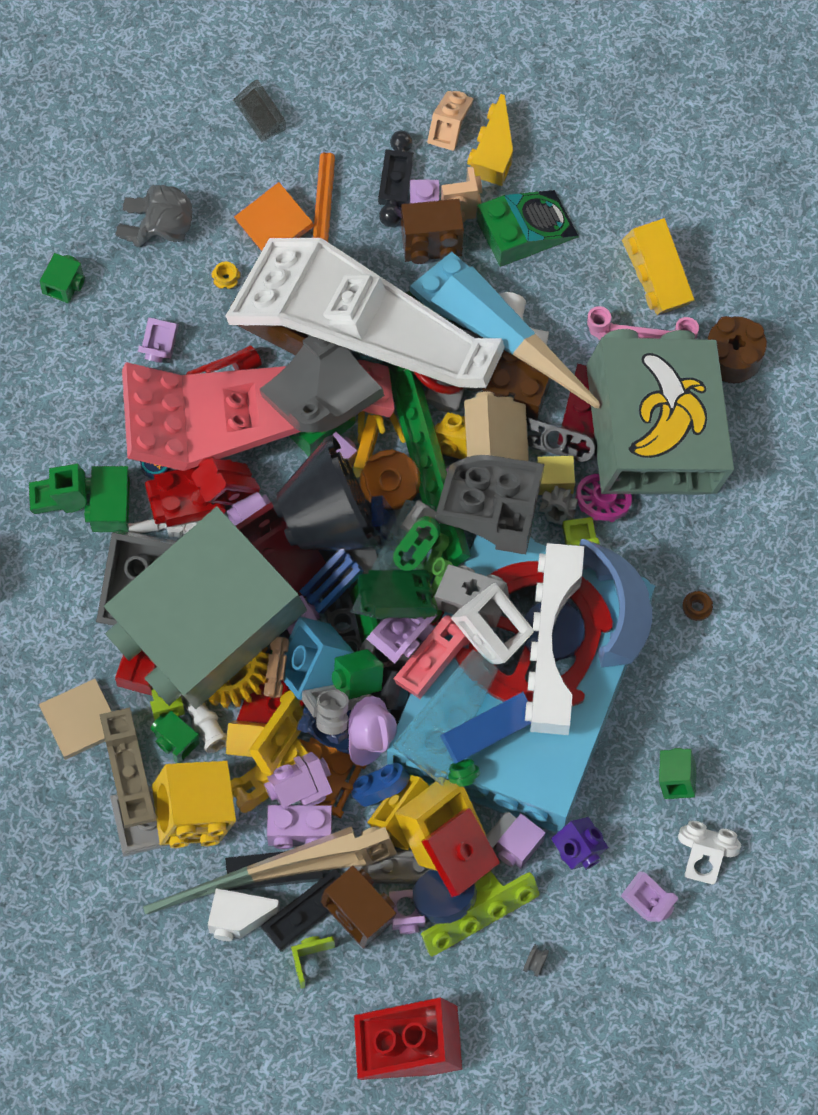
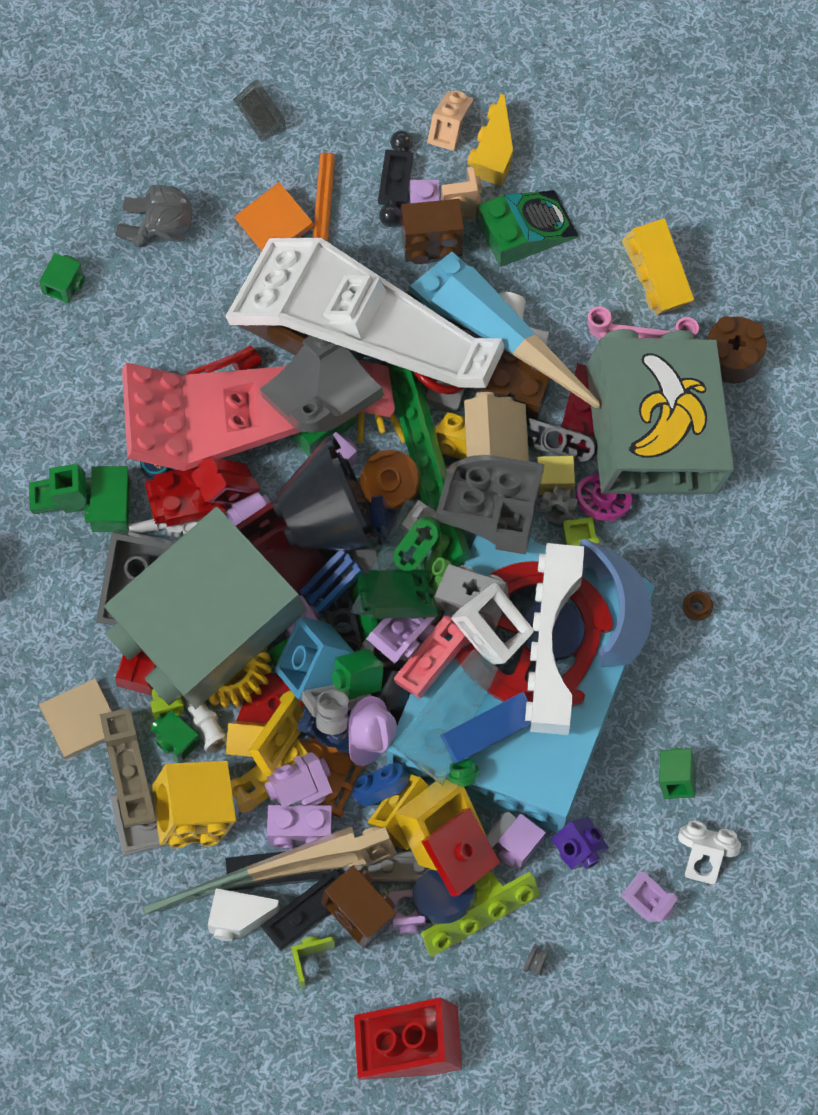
lavender bracket [138,317,179,363] -> none
yellow plate [212,261,240,289] -> none
medium nougat axle [264,637,289,698] -> none
light orange tile [353,414,379,478] -> none

